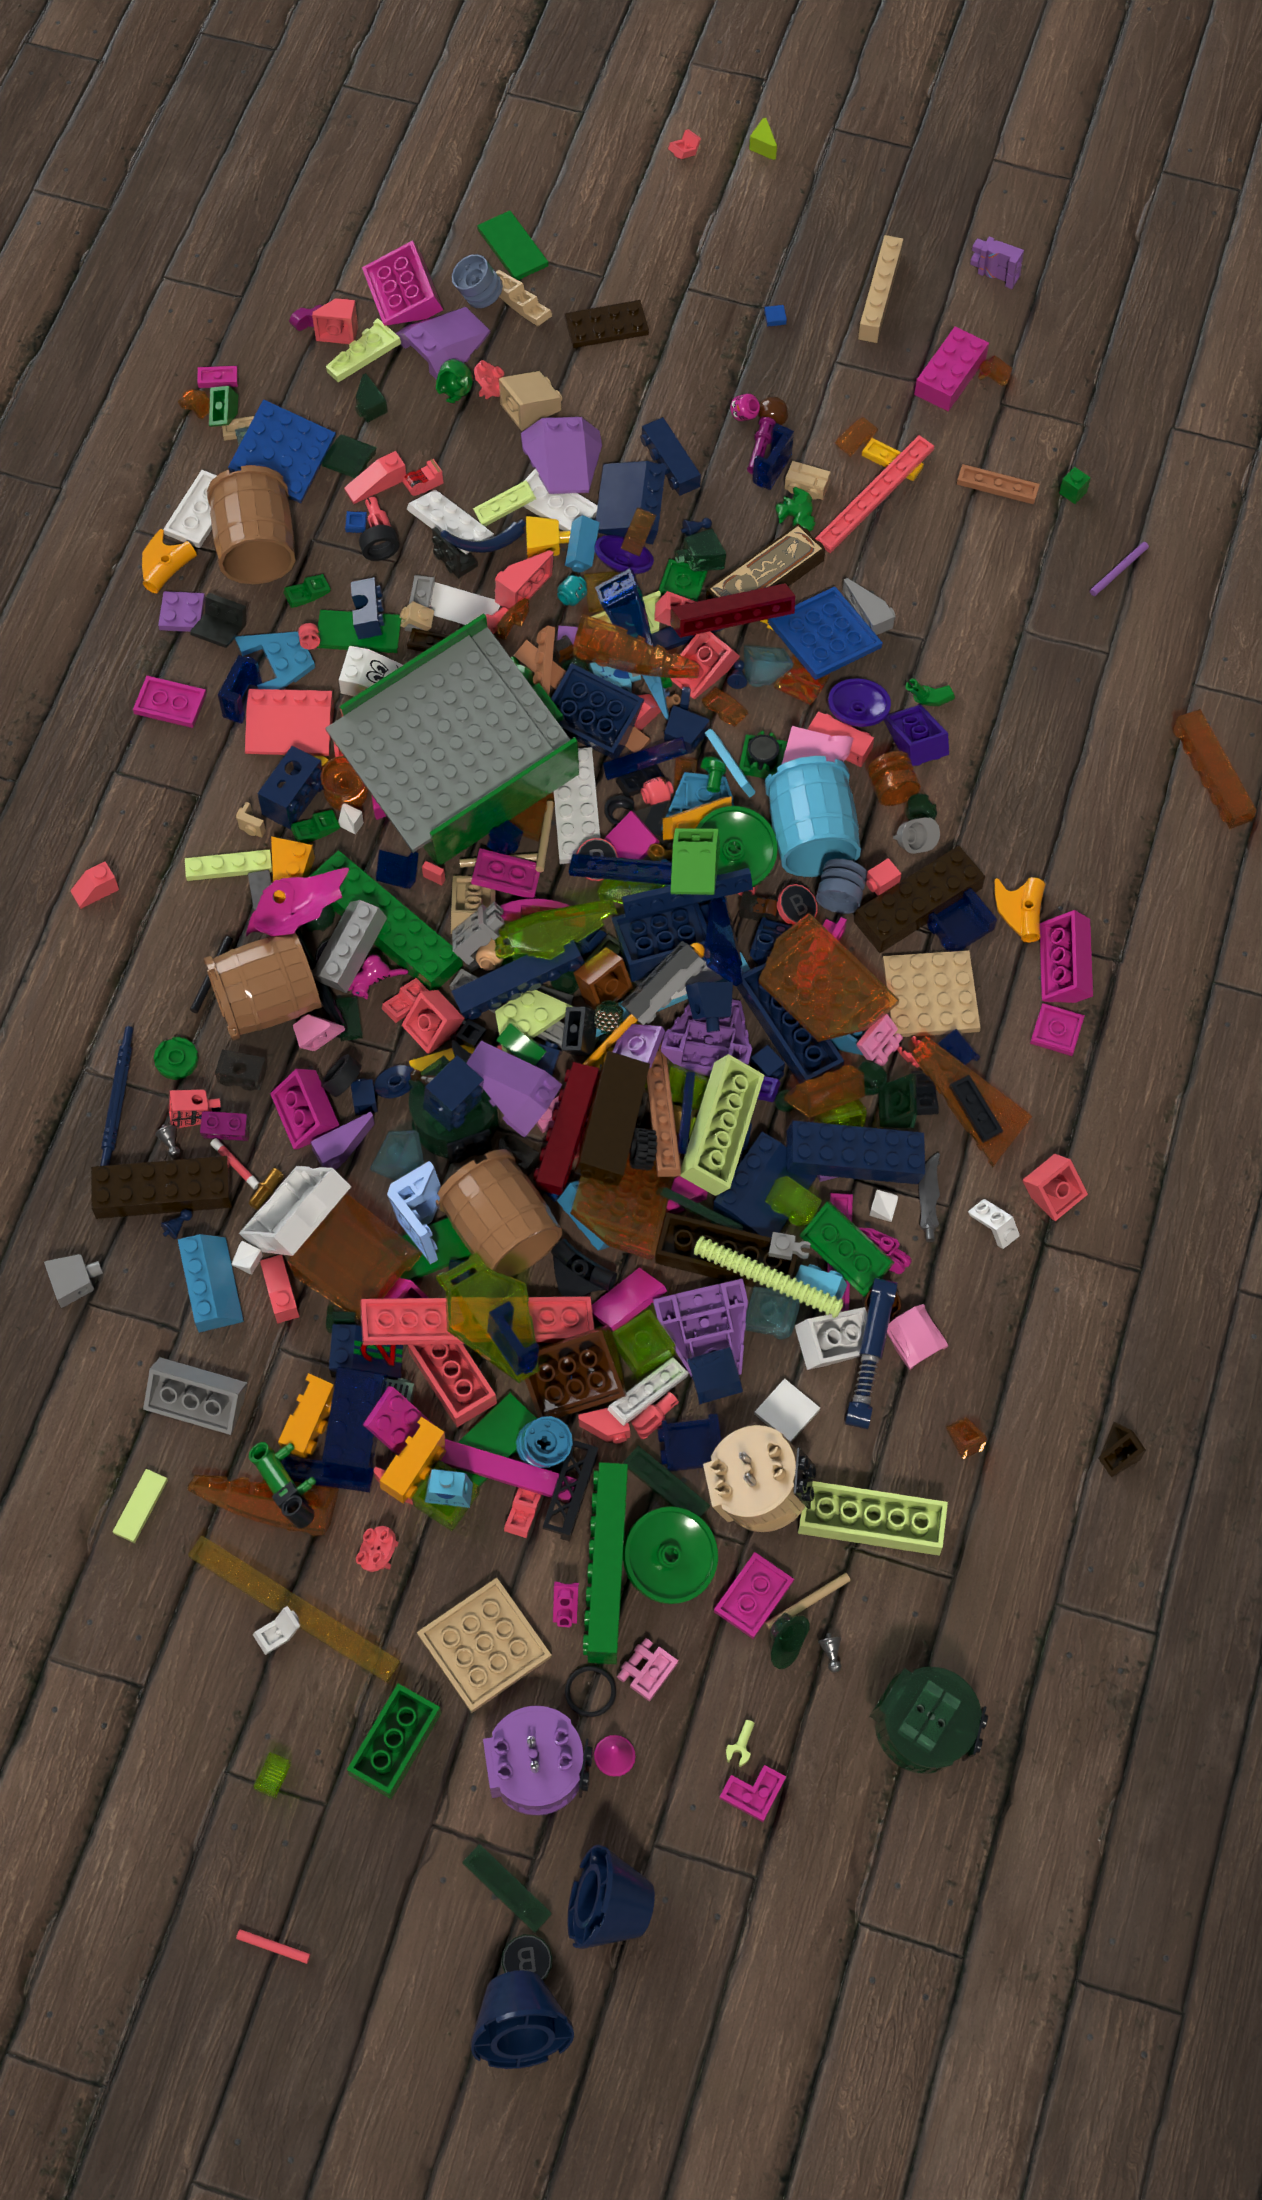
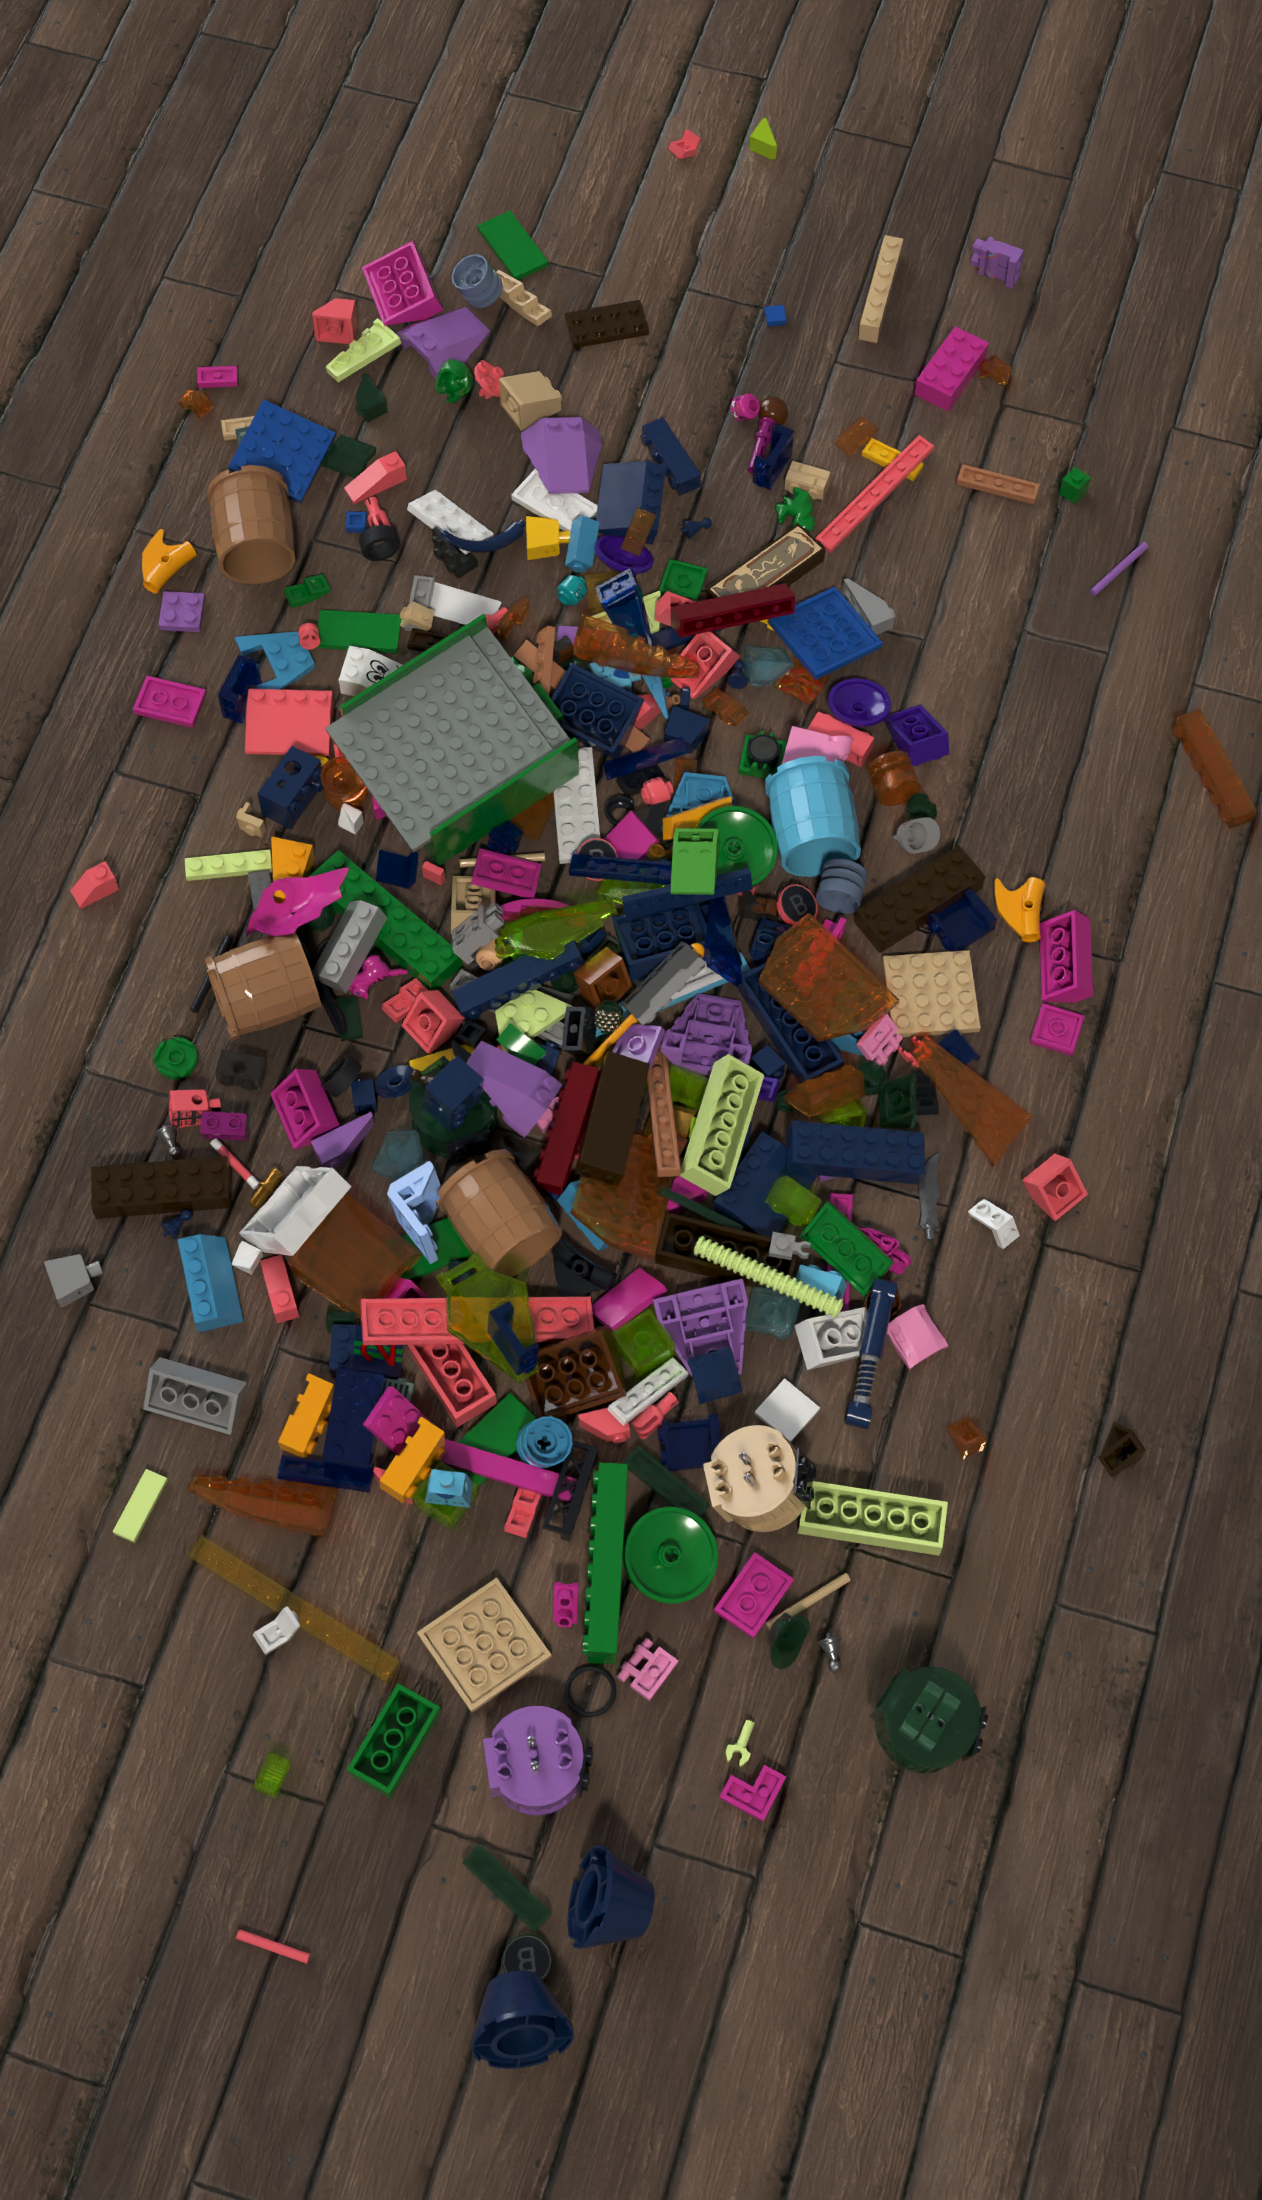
dark blue axle [100,1026,134,1166] -> none
white plate [163,470,217,548] -> none
pearl dark grey bracket [190,593,246,648] -> none
green slope [209,386,238,427] -> none
piece [248,1442,316,1529] -> none
magenta piece [289,305,323,331] -> none
green slope [291,810,340,844] -> none
bright pink slope [293,1014,345,1051] -> none
arch [351,577,385,640] -> none
coral plate [356,1526,399,1572] -> none
coral leg [403,459,444,496] -> none
yellowish green tile [473,480,536,526] -> none
coral slope [495,550,554,615] -> none
tan bar [536,800,554,872] -> none
dark pink hat [594,1735,636,1777] -> none
black tyre [629,1128,657,1170] -> none
clear green torso [675,529,726,572] -> none
clear blue tile [678,1071,695,1154] -> none
dark blue torso [685,982,733,1033] -> none
green arm [700,756,726,793] -> none
medium azure tile [705,728,756,798] -> none
coral slope [866,858,901,896] -> none
white slope [870,1190,898,1222] -> none
green arm [906,679,955,707] -> none
black tile [949,1075,1003,1143] -> none

